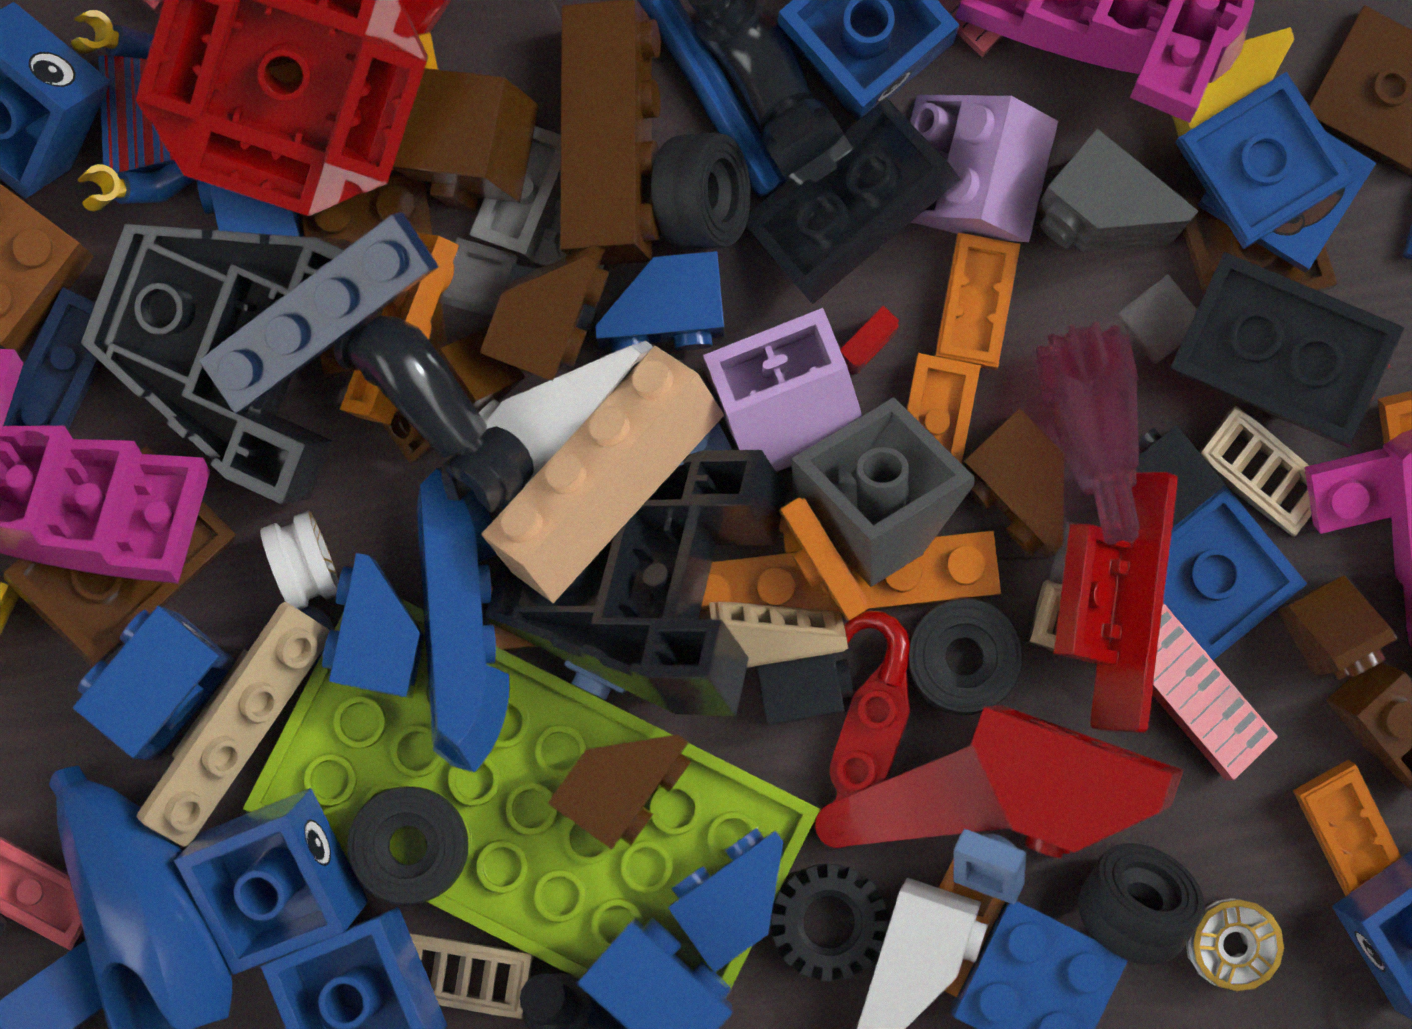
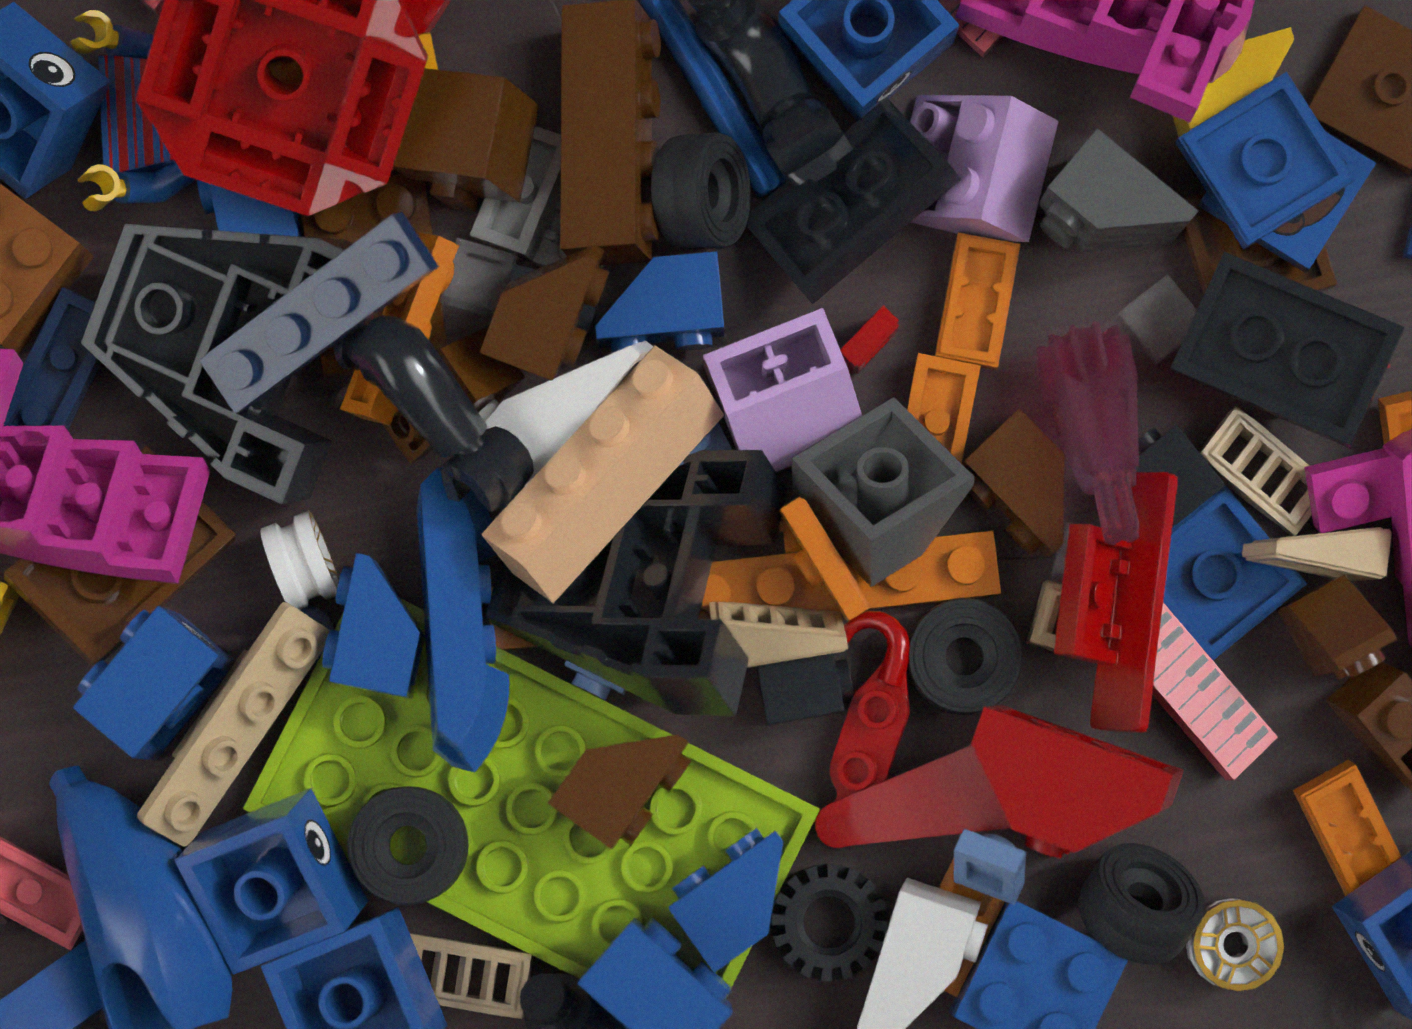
none -> tan slope [1242,527,1392,582]

